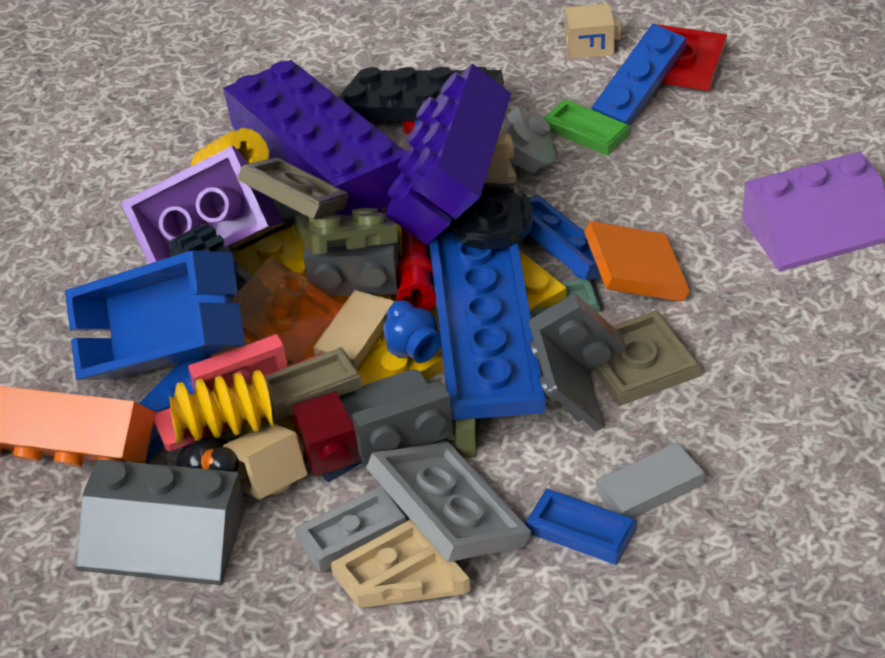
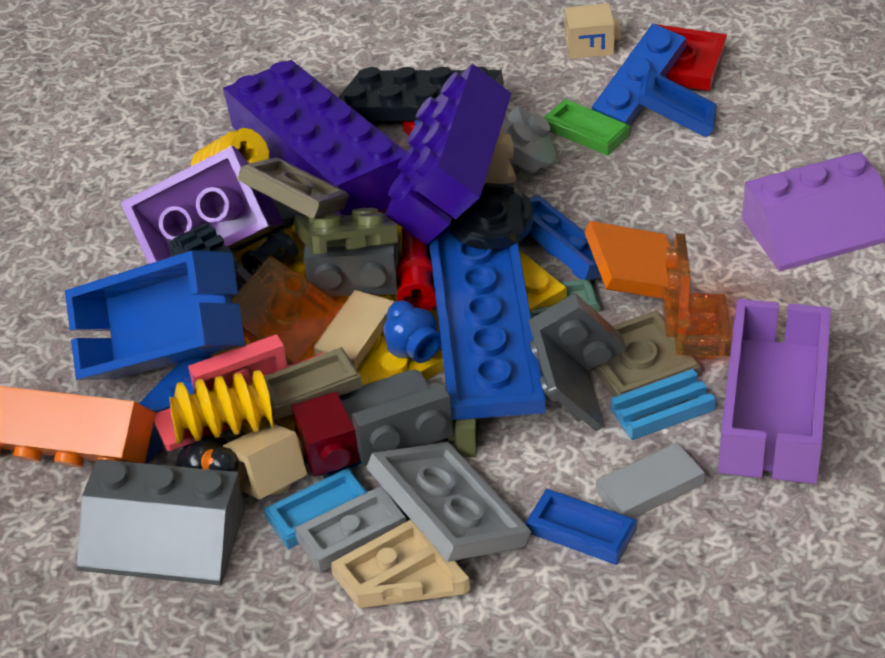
none -> black bush [241,229,300,286]
none -> dark azure tile [264,467,367,550]
none -> dark azure tile [610,369,716,440]
none -> blue tile [638,70,717,137]
none -> clear orange bracket [663,233,732,359]
none -> medium lavender piece [718,299,831,484]

